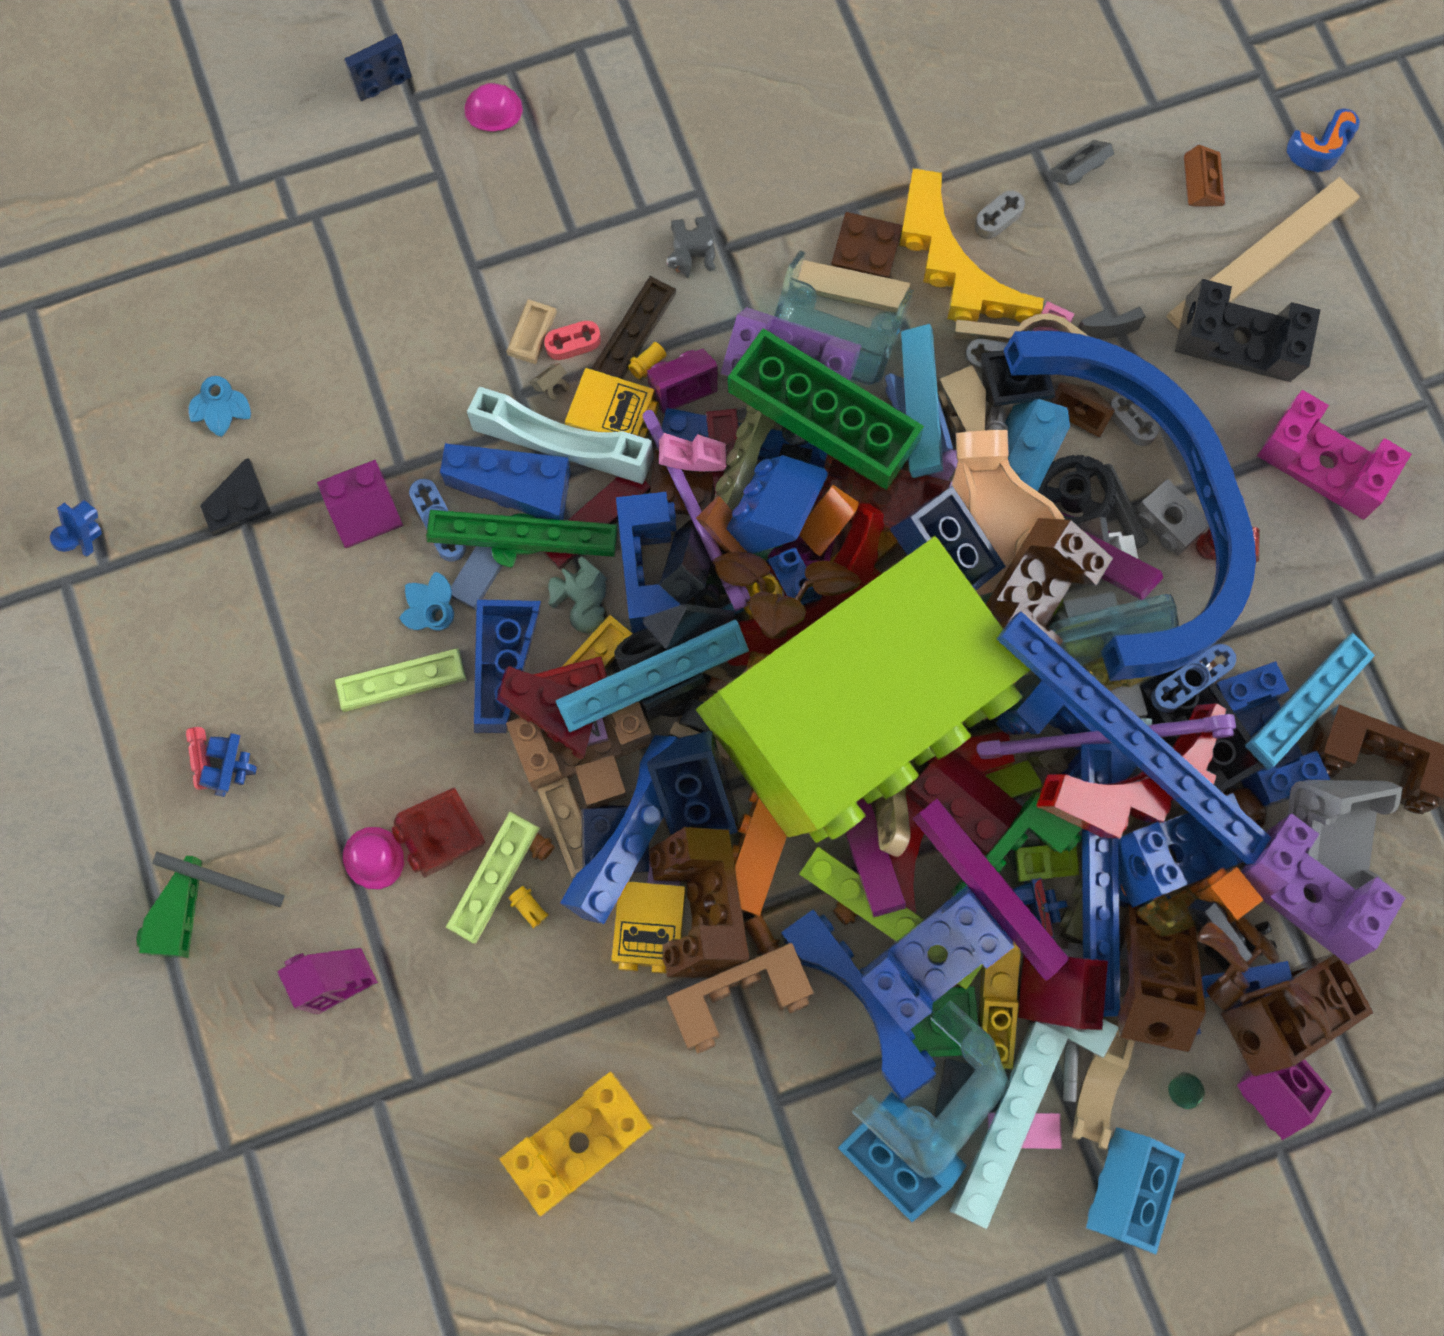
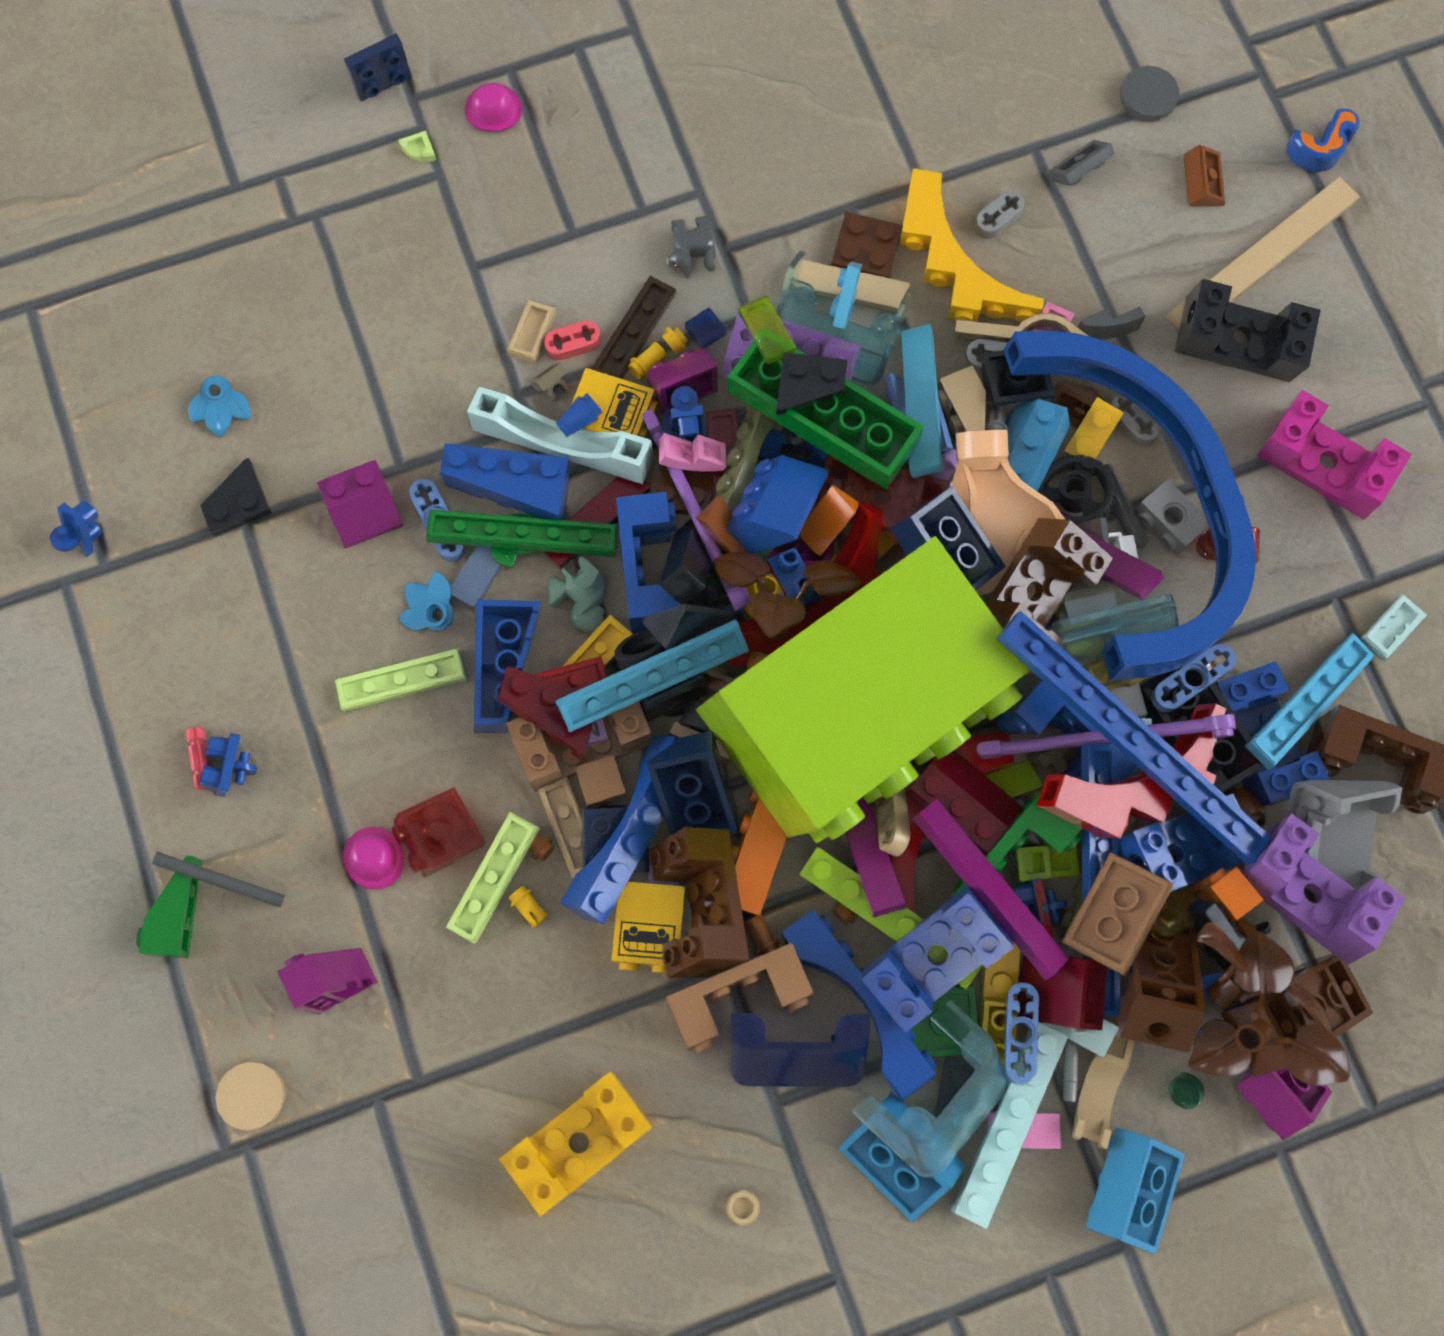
none -> tan tile [215,1061,286,1131]
none -> yellowish green tile [398,131,436,162]
none -> blue cone [556,393,603,438]
none -> yellow plate [662,326,689,354]
none -> blue hips [670,386,703,438]
none -> clear blue plate [685,307,727,349]
none -> tan tile [726,1189,760,1226]
none -> clear blue windscreen [731,1013,870,1087]
none -> clear neon green tile [738,295,796,365]
none -> black wing [776,352,848,415]
none -> medium azure plate [829,262,862,329]
none -> medium blue beam [1004,982,1039,1085]
none -> medium nougat tile [1062,852,1174,976]
none -> yellow plate [1064,397,1124,459]
none -> dark grey tile [1120,66,1179,122]
none -> reddish brown plant [1188,932,1350,1085]
none -> light aqua plate [1360,594,1427,661]

